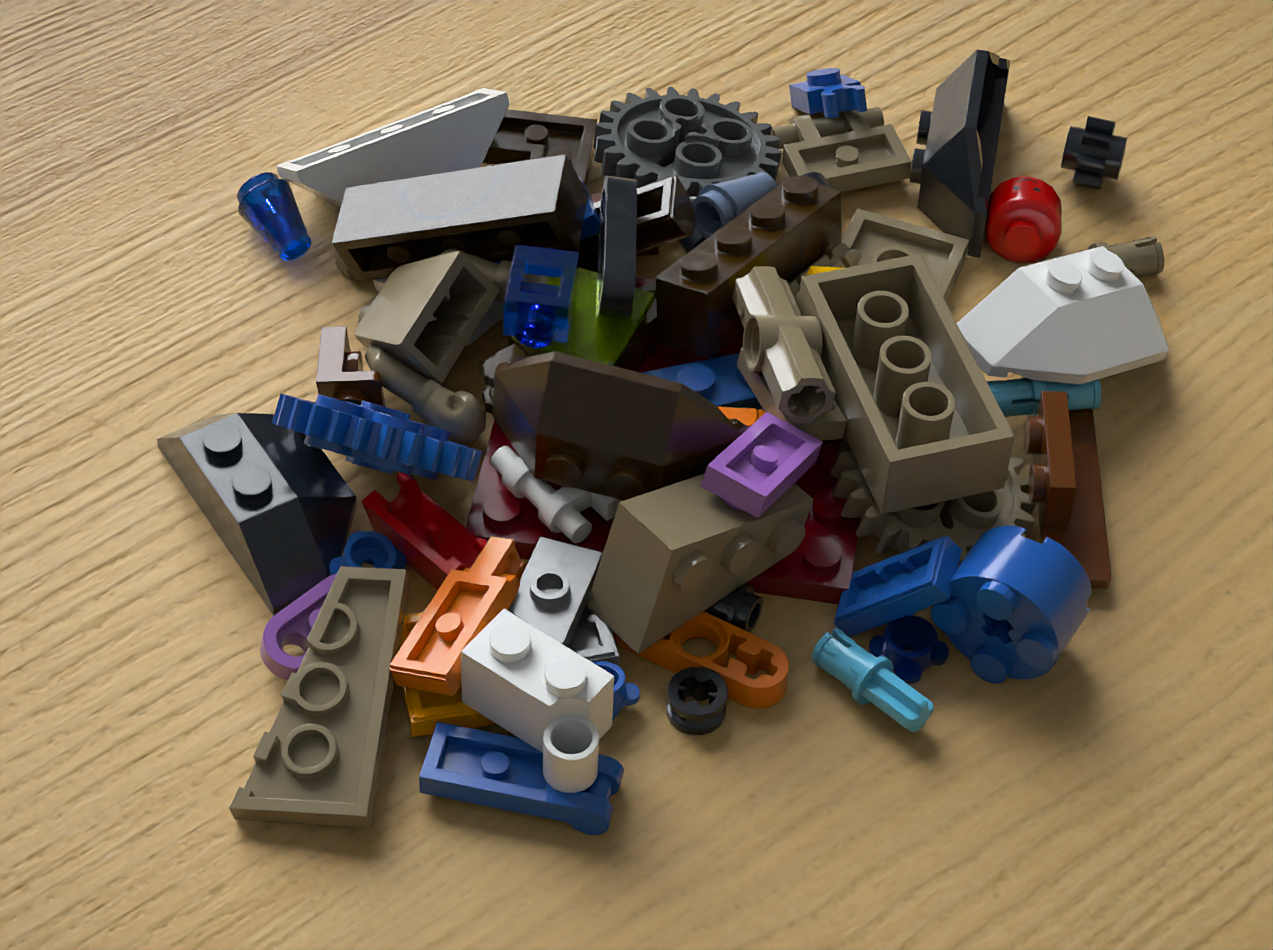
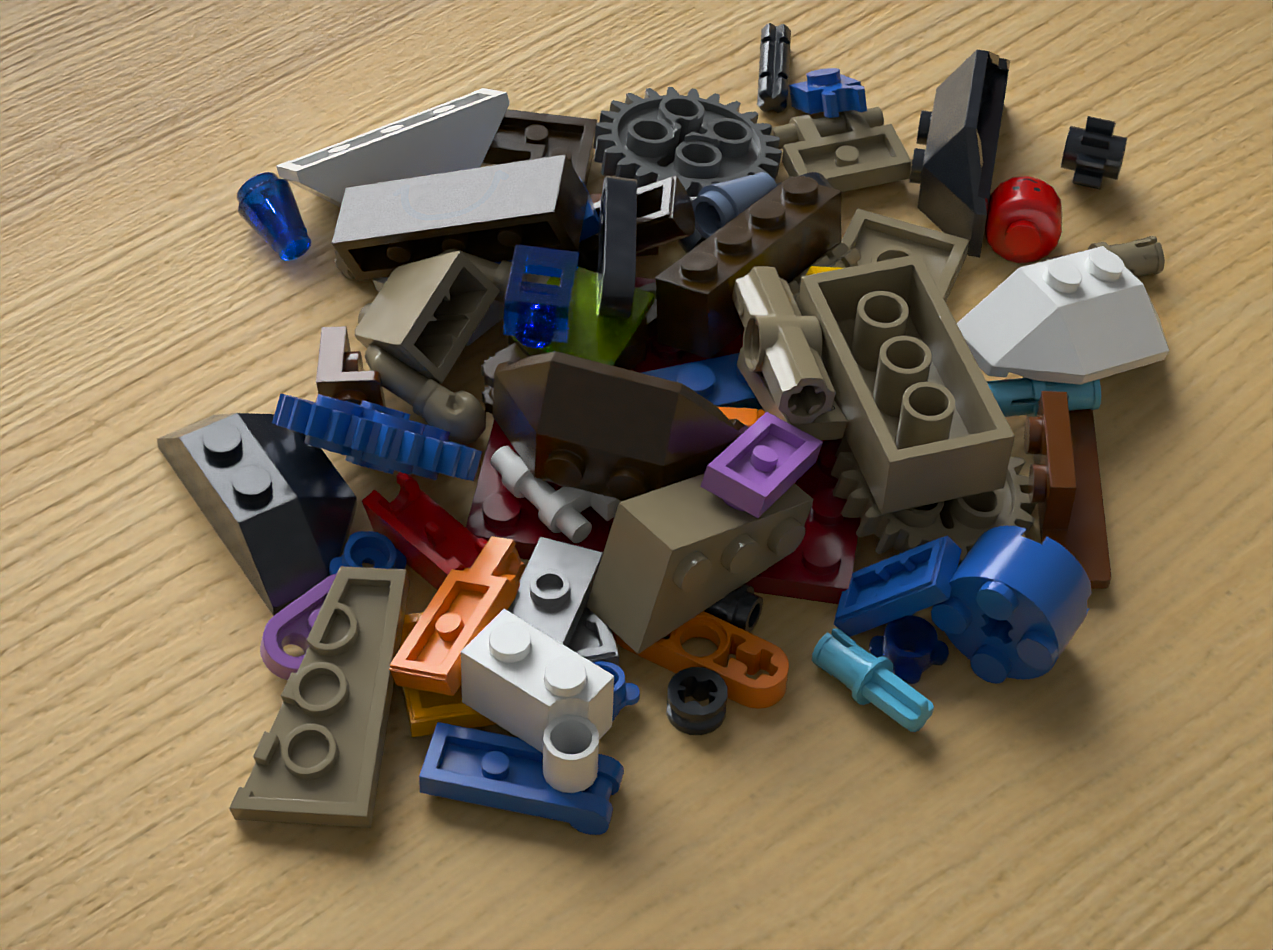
none -> black axle [757,23,791,113]

